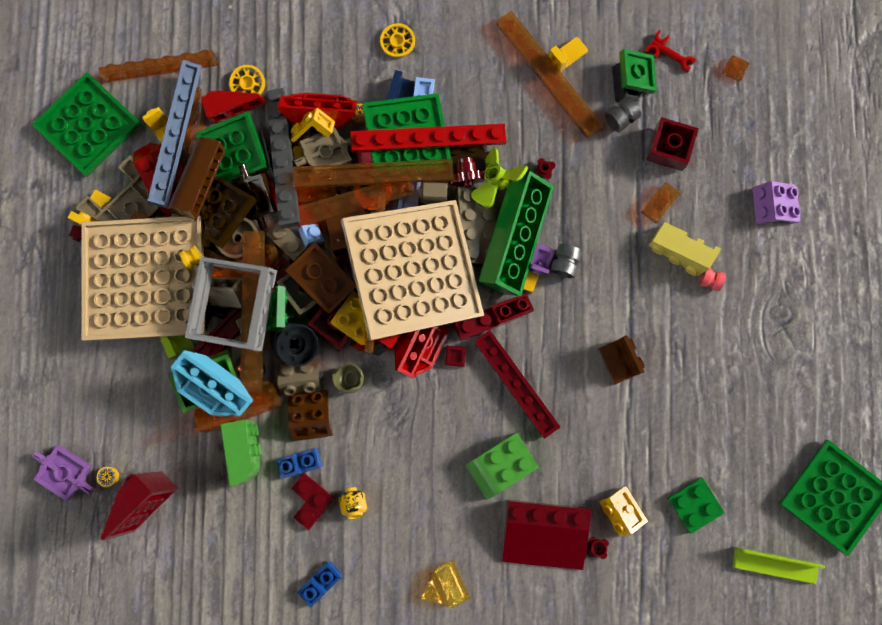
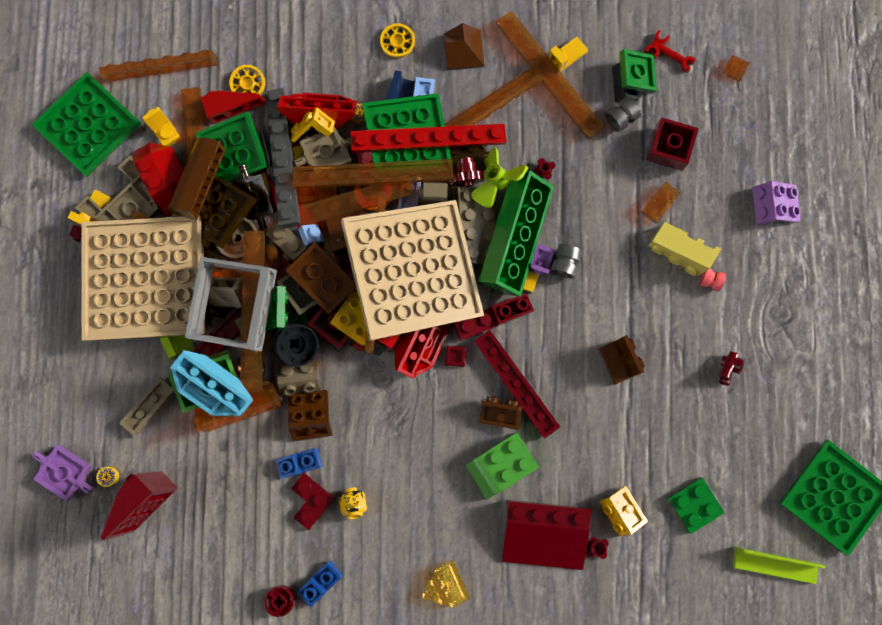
sand blue plate [147,60,202,209] -> none
yellow wheel [179,245,202,270] -> none
bright green brick [221,420,262,486] -> none
olive hair [332,363,364,394] -> none
none -> dark tan plate [119,377,174,436]
none -> dark red wheel [264,585,296,617]
none -> reddish brown slope [444,23,484,70]
none -> clear orange plate [445,68,543,126]
none -> reddish brown bracket [479,396,523,430]
none -> dark red plate [719,351,745,386]

